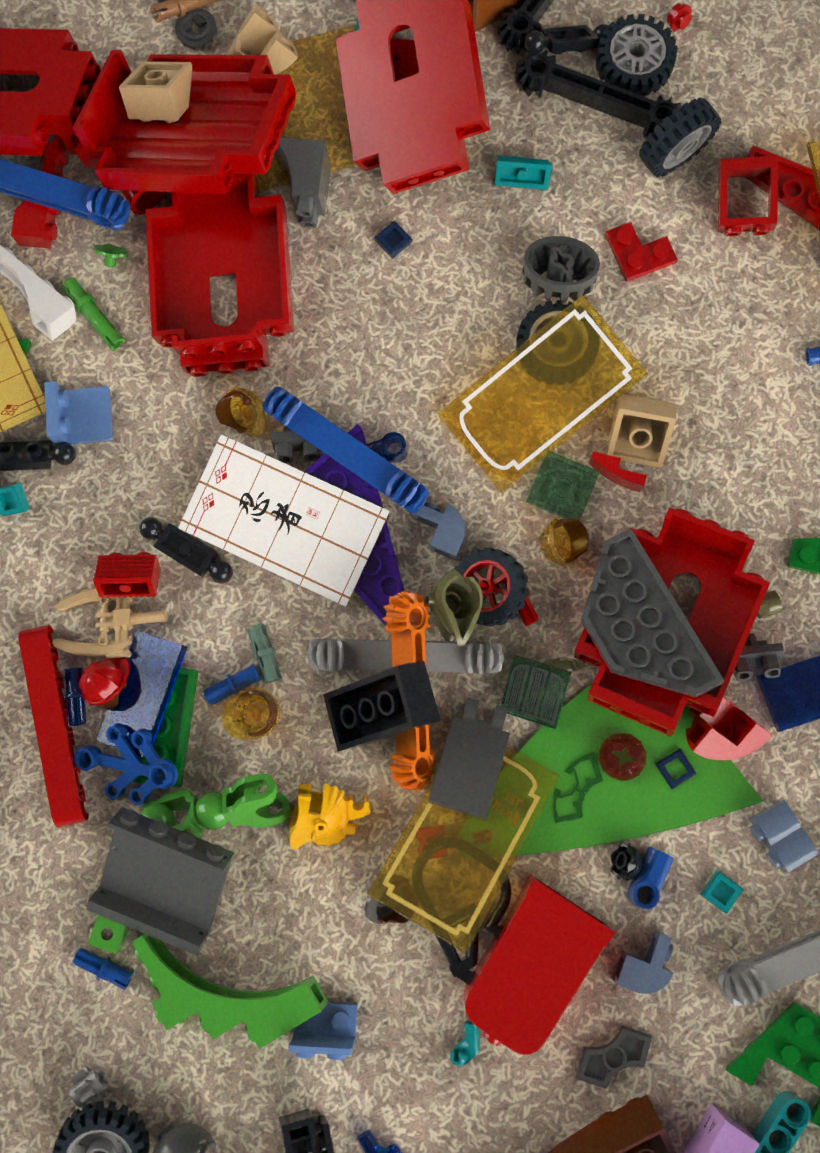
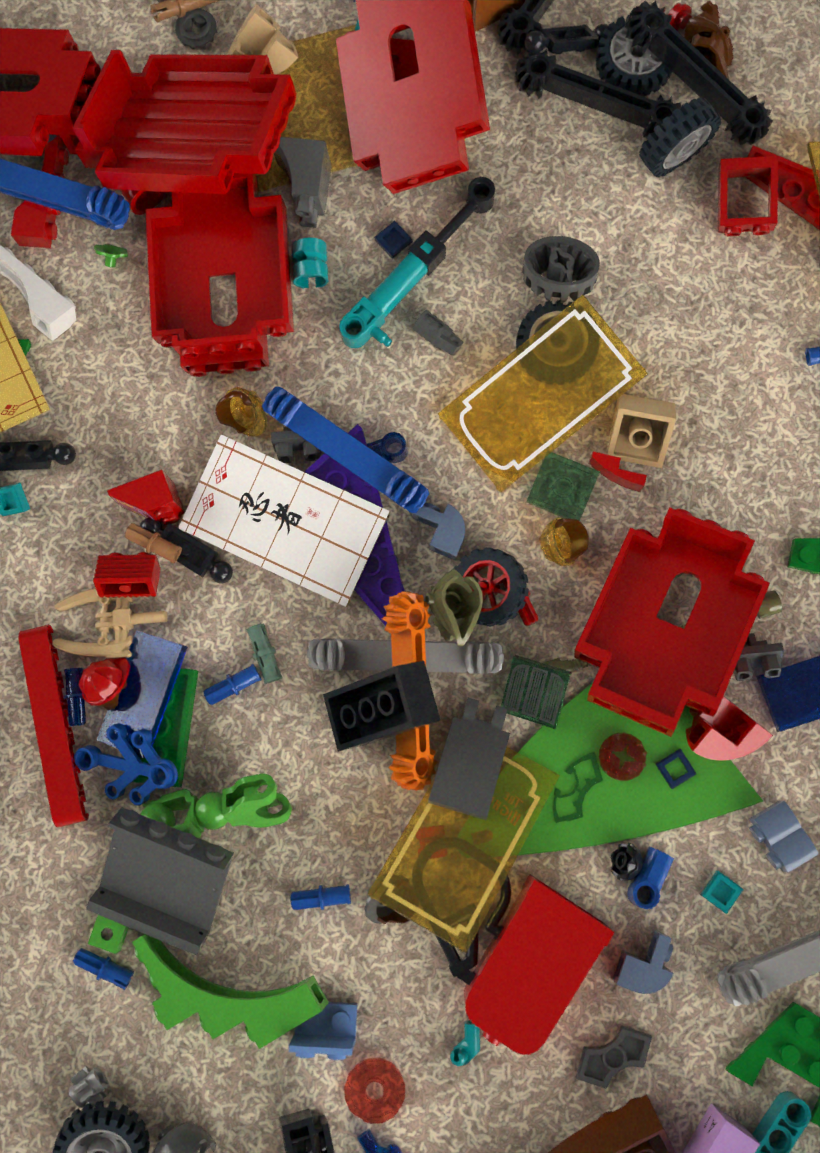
medium blue bracket [44,381,113,445] -> none
bright green pin [61,278,125,351] -> none
tan slope [119,61,192,123] -> none
clear yellow piece [221,688,280,740] -> none
yellow helmet [289,783,371,850] -> none
teal plate [495,155,552,190] -> none
dark grey plate [581,528,724,698] -> none
red plate [605,222,678,282] -> none
none -> red slope [107,470,185,525]
none -> medium nougat axle [125,523,182,563]
none -> blue axle [290,884,351,910]
none -> teal wheel [291,237,329,288]
none -> teal piece [339,177,495,349]
none -> clear red tile [344,1057,405,1124]
none -> dark grey hinge [412,310,463,355]
none -> black arm [625,0,773,145]
none -> reddish brown helmet [684,1,734,80]

